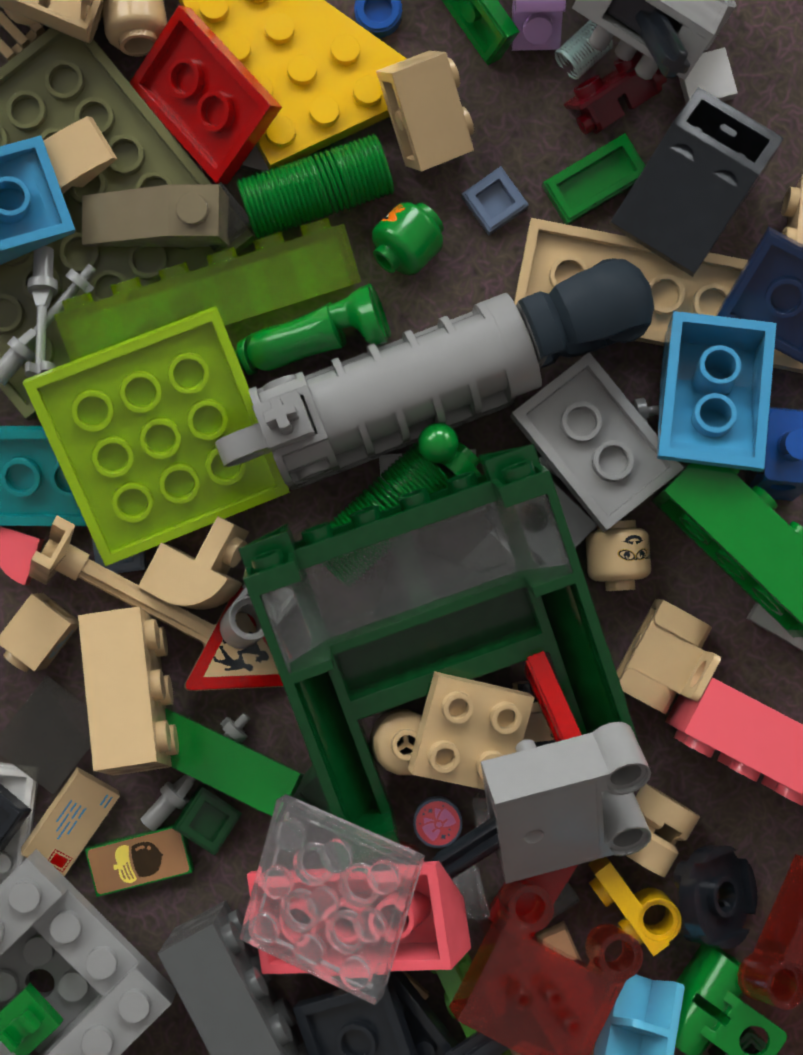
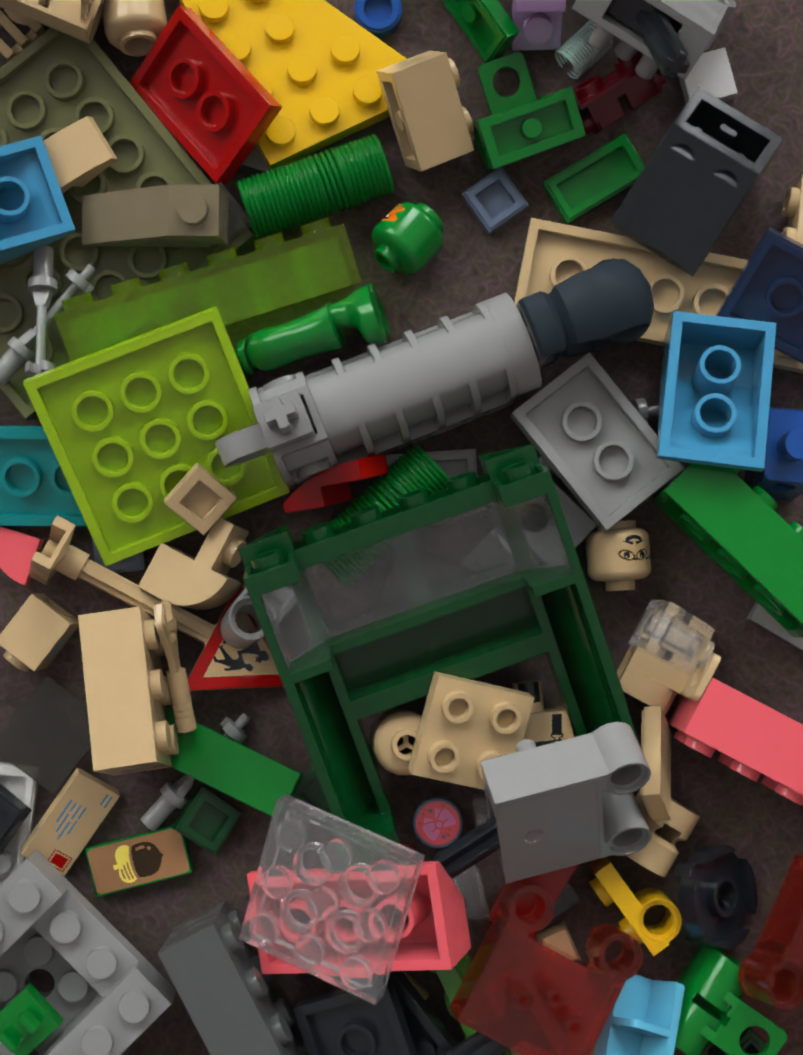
green plate [418,423,481,478] -> none
red tile [524,651,582,742] -> none
none -> tan piece [154,600,197,733]
none -> tan plate [164,462,237,535]
none -> red slope [283,453,389,513]
none -> green piece [473,52,586,169]
none -> clear slope [628,599,715,675]
none -> tan tile [640,706,671,821]

